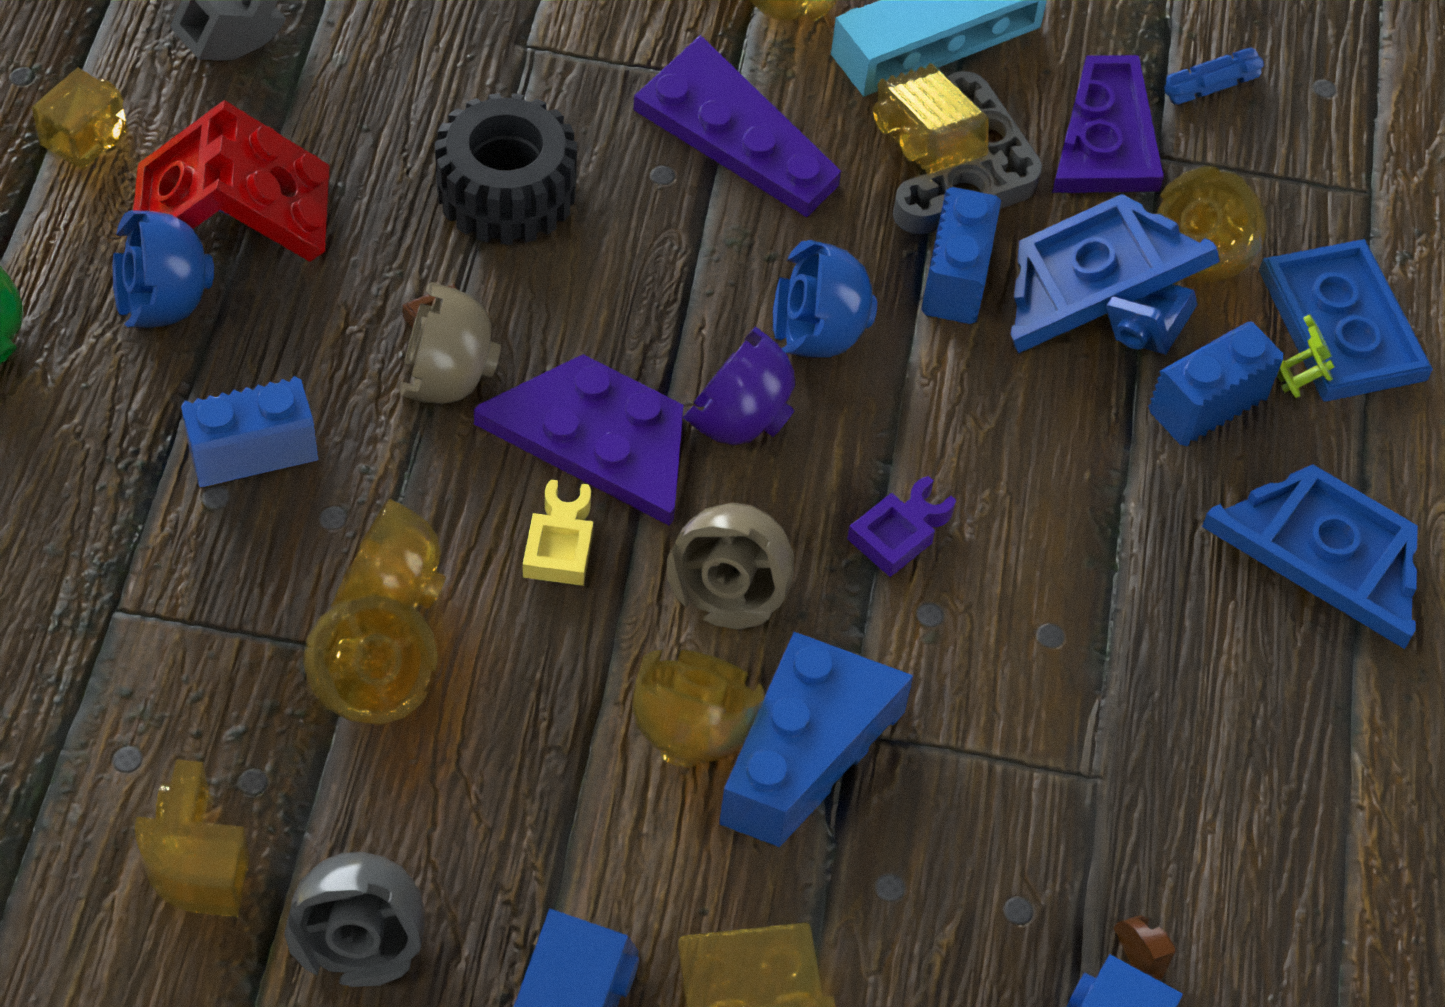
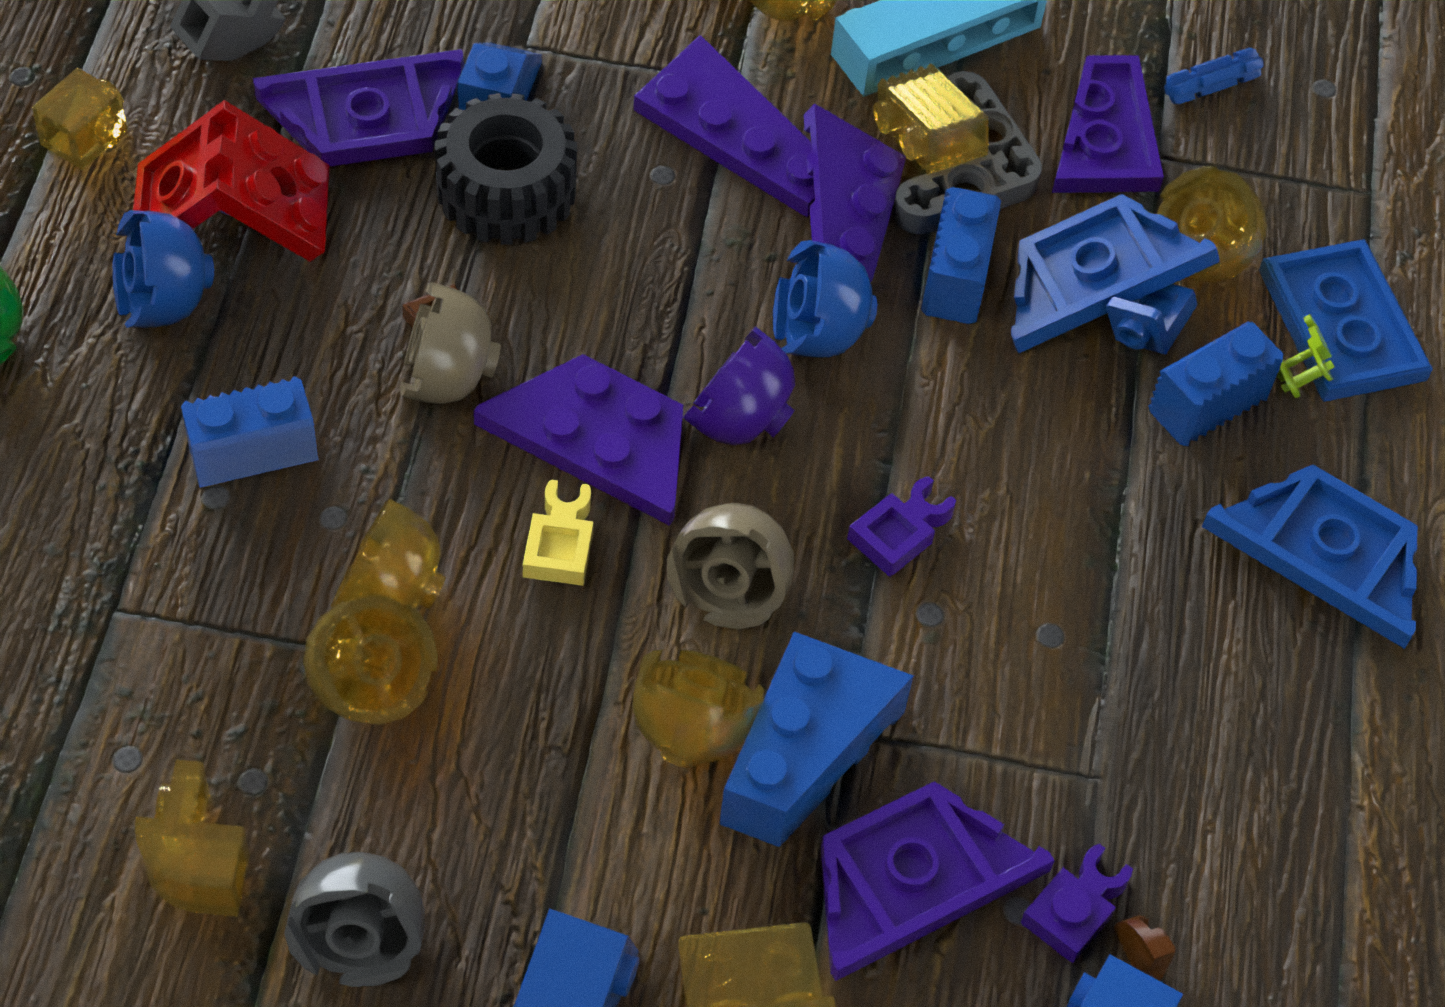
none -> dark purple wing [253,49,464,166]
none -> blue slope [458,43,542,110]
none -> dark purple wing [804,103,907,282]
none -> dark purple wing [821,781,1055,981]
none -> dark purple plate [1020,844,1133,964]

